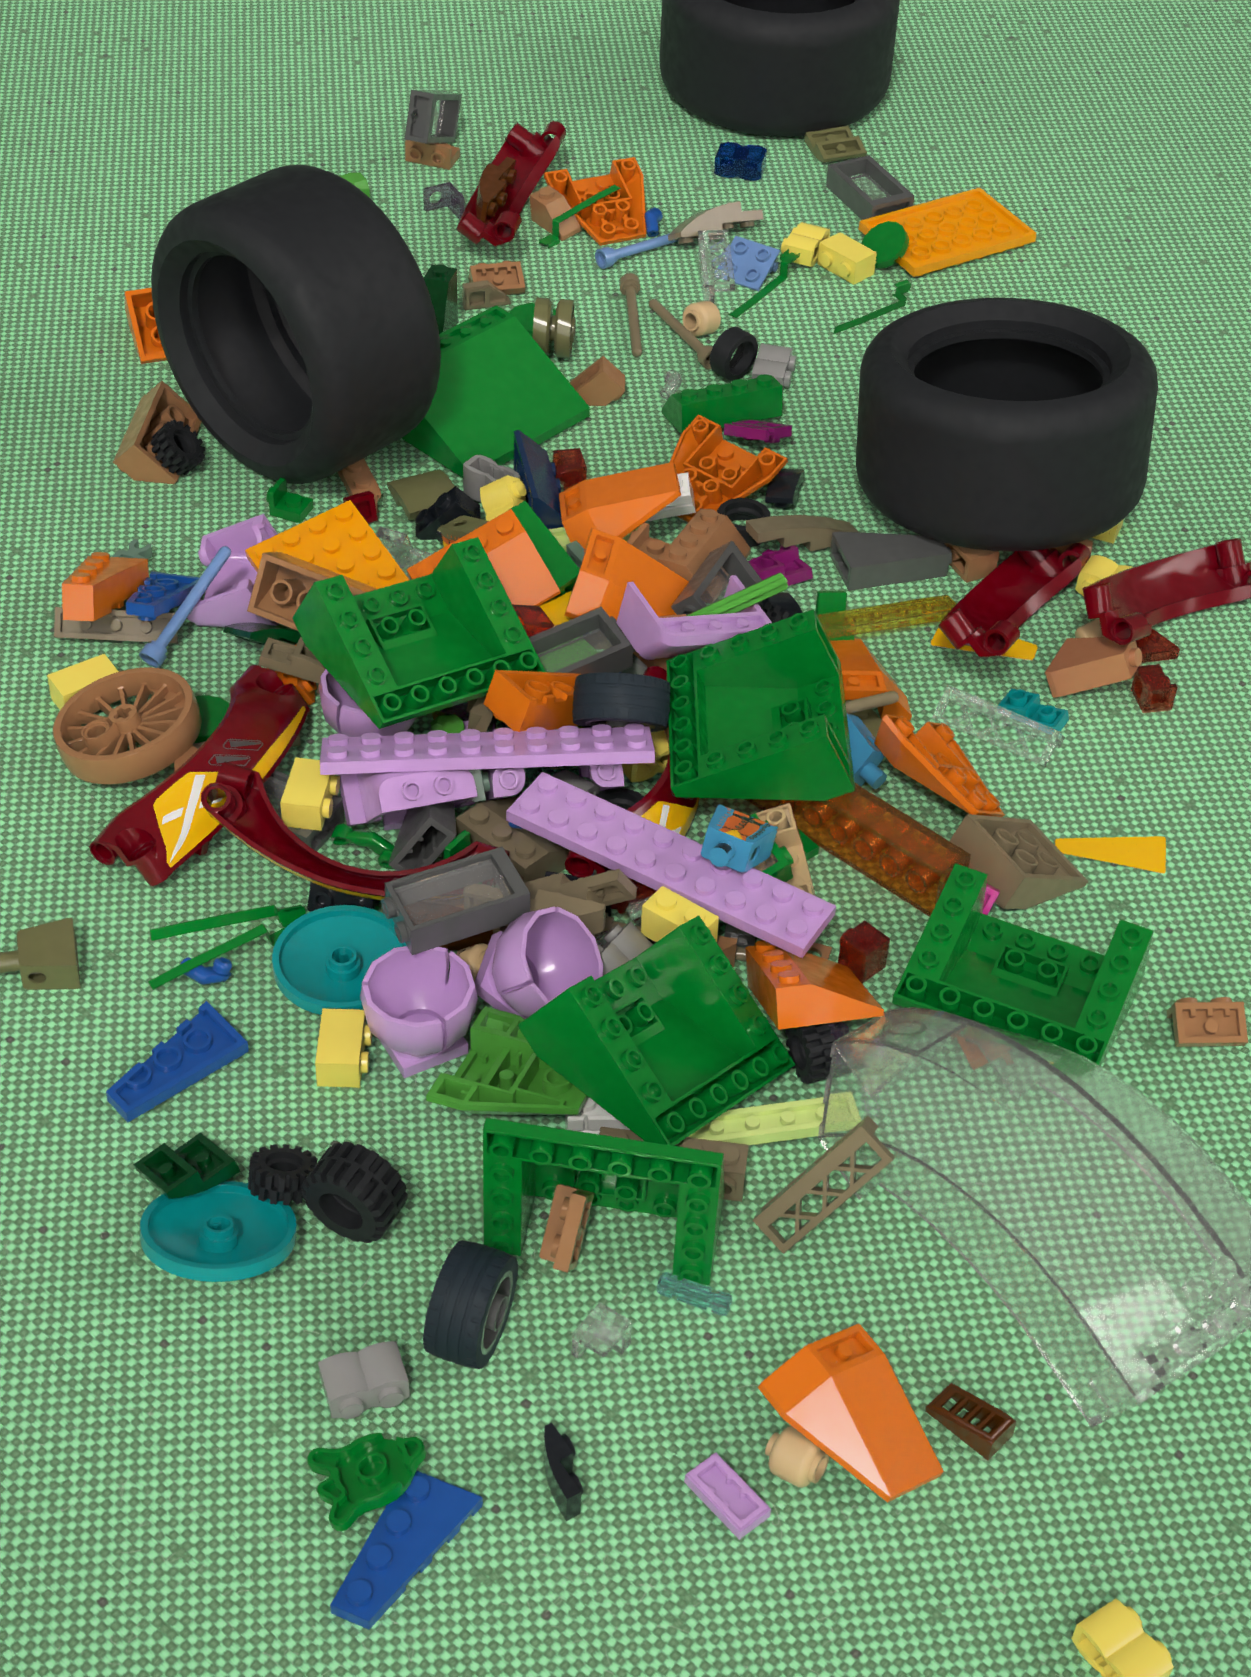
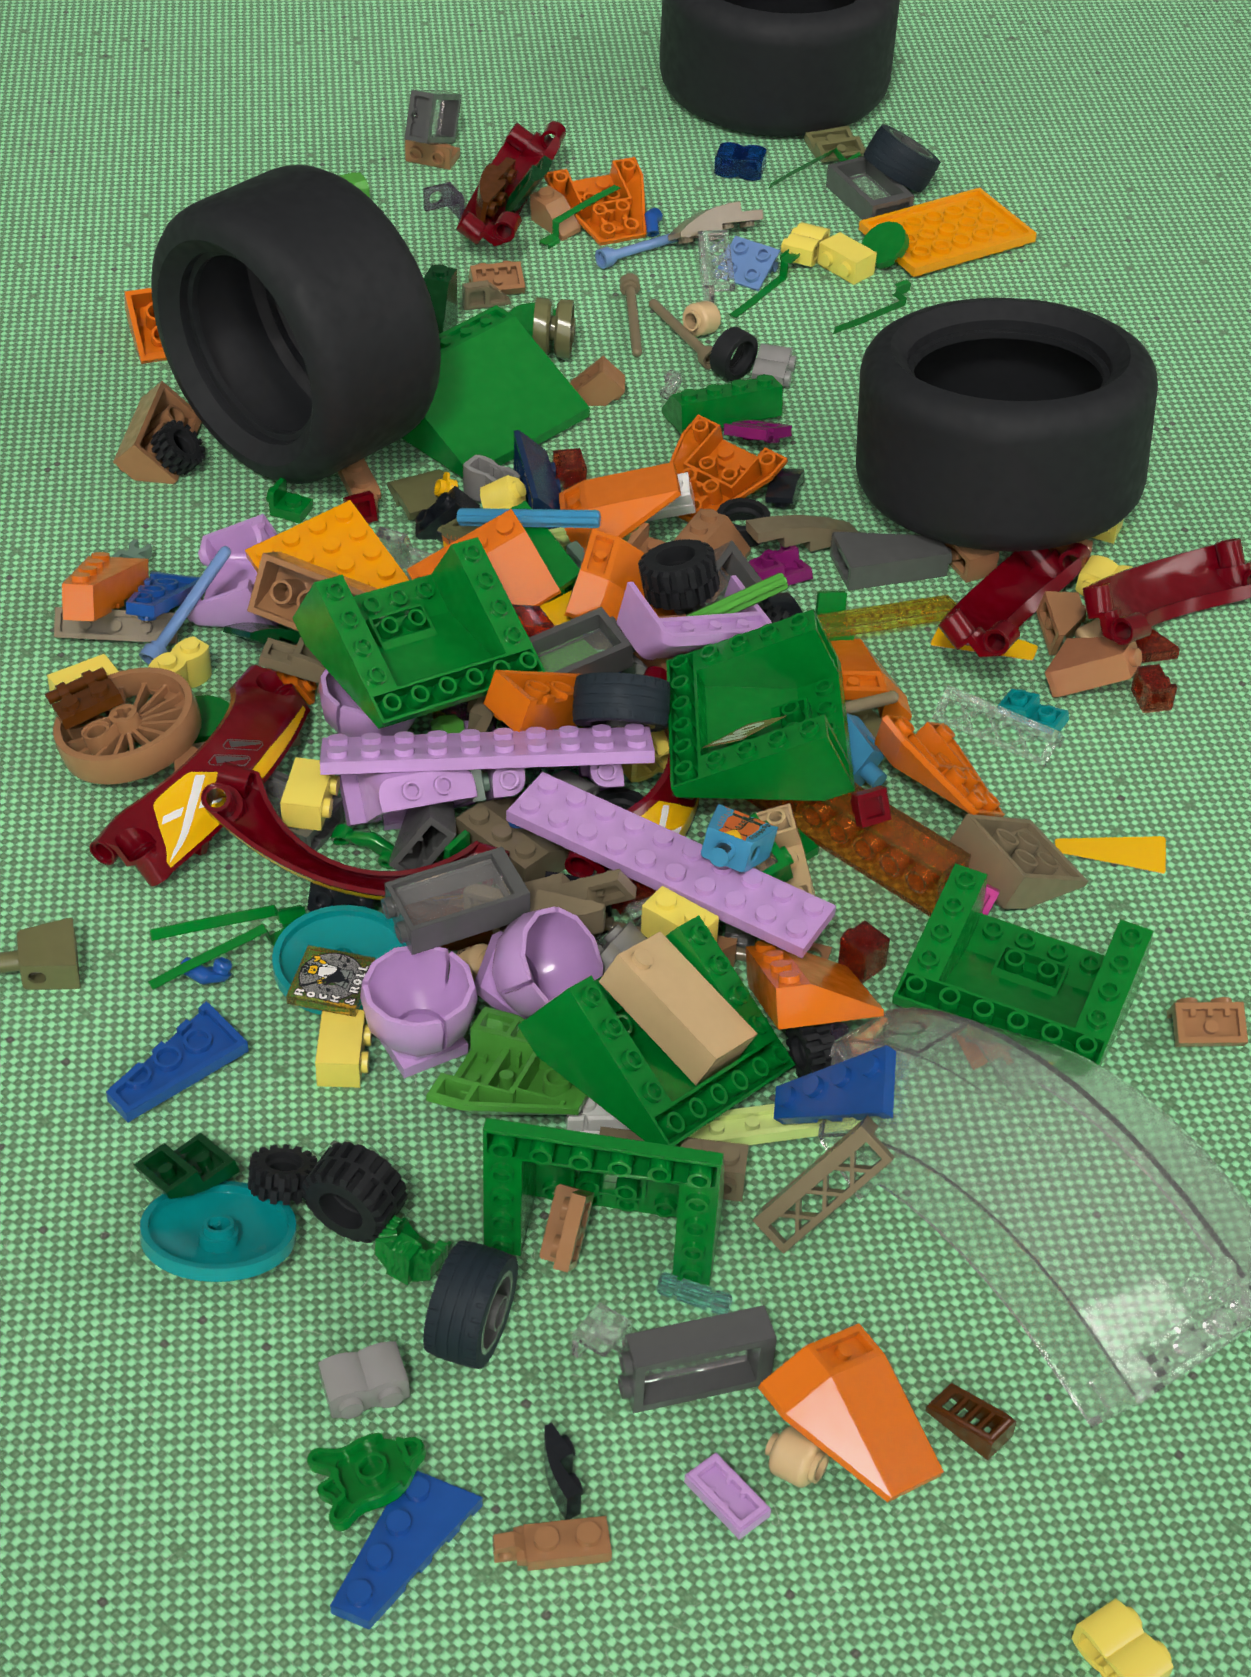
none -> reddish brown plate [45,667,124,730]
none -> light yellow brick [148,636,212,689]
none -> tile [286,945,376,1017]
none -> green hair [375,1215,453,1286]
none -> yellow plate [434,472,458,497]
none -> dark azure axle [457,508,601,528]
none -> medium nougat hinge [492,1516,612,1571]
none -> dark green slope [505,155,552,213]
none -> tan brick [599,931,757,1085]
none -> dark grey window [618,1305,777,1414]
none -> black tyre [638,539,720,610]
none -> sticker [703,716,786,748]
none -> green piece [769,148,861,188]
none -> blue wing [774,1045,896,1125]
none -> dark red tile [850,785,892,828]
none -> black wheel [863,124,940,192]
none -> medium nougat slope [1036,591,1086,656]

